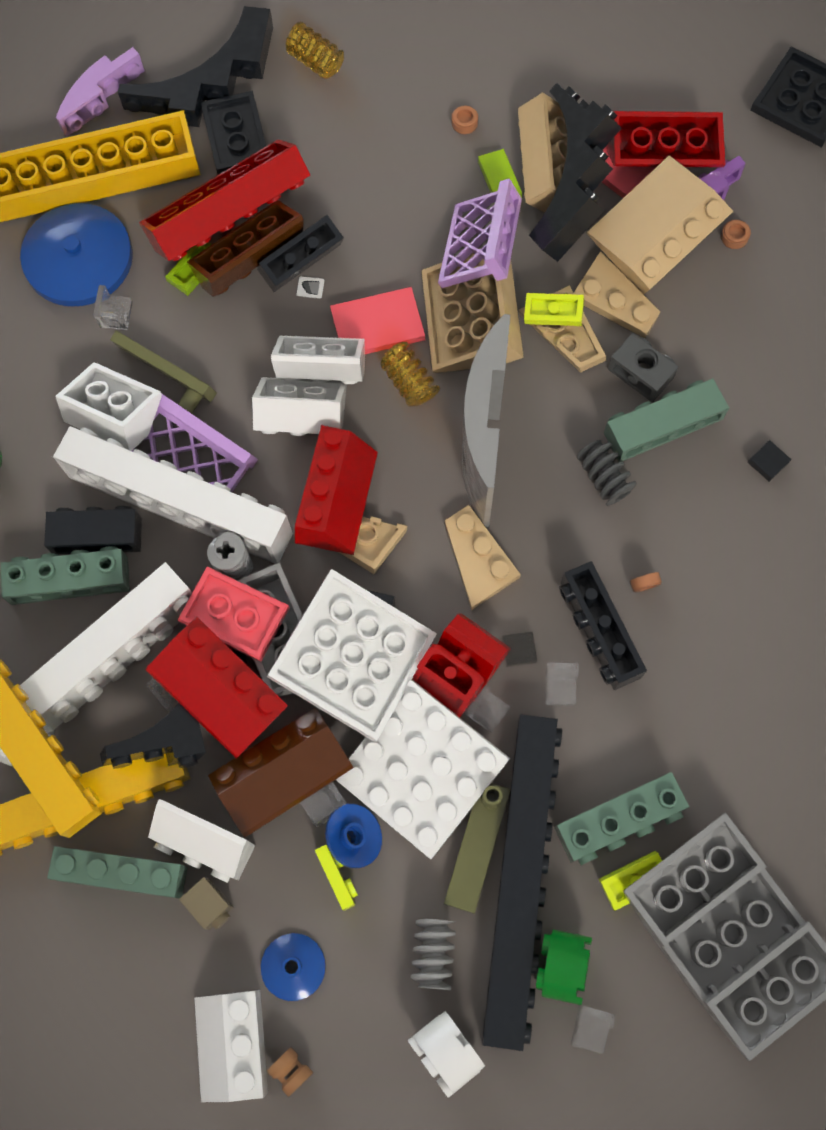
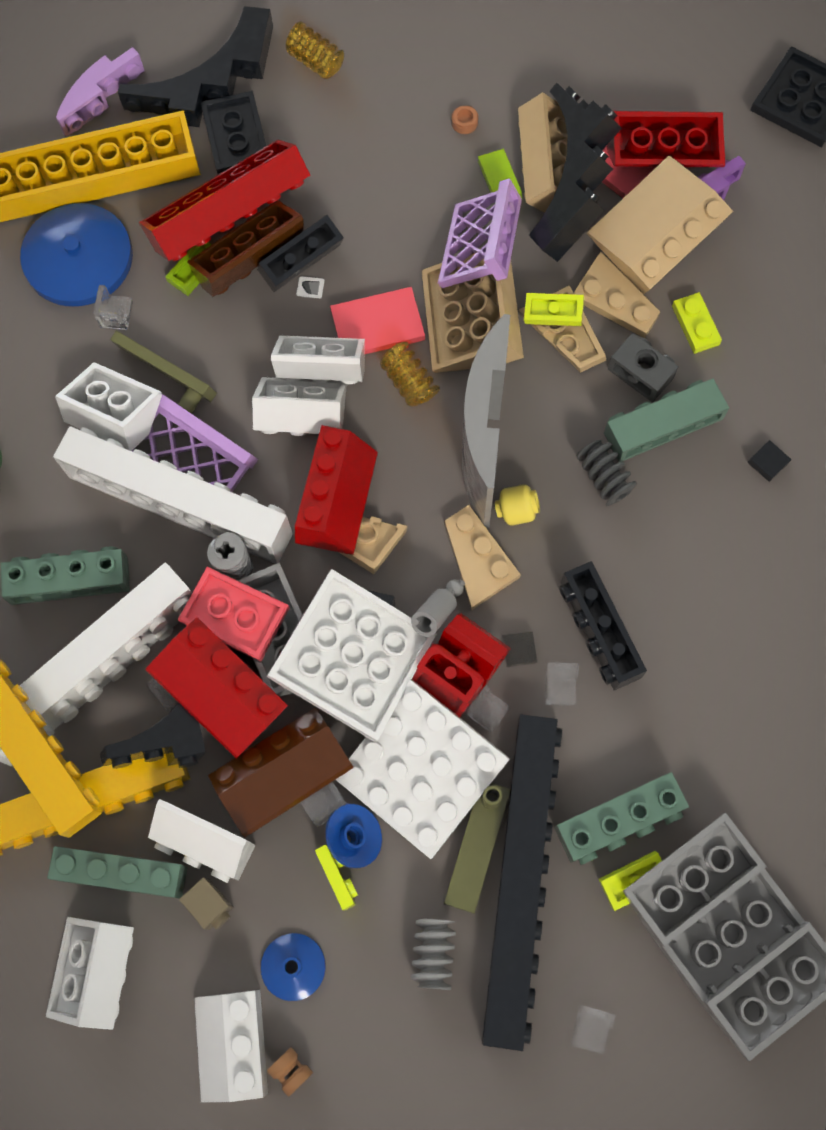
black brick [44,506,142,555] -> none
white brick [407,1011,485,1098] -> none
green brick [536,929,592,1006] -> none
nougat tile [630,572,662,592] -> none
nougat tile [721,220,751,249] -> none
none -> white slope [46,917,134,1030]
none -> light grey wheel [411,579,465,637]
none -> light yellow head [495,484,540,526]
none -> neon yellow plate [672,292,722,354]

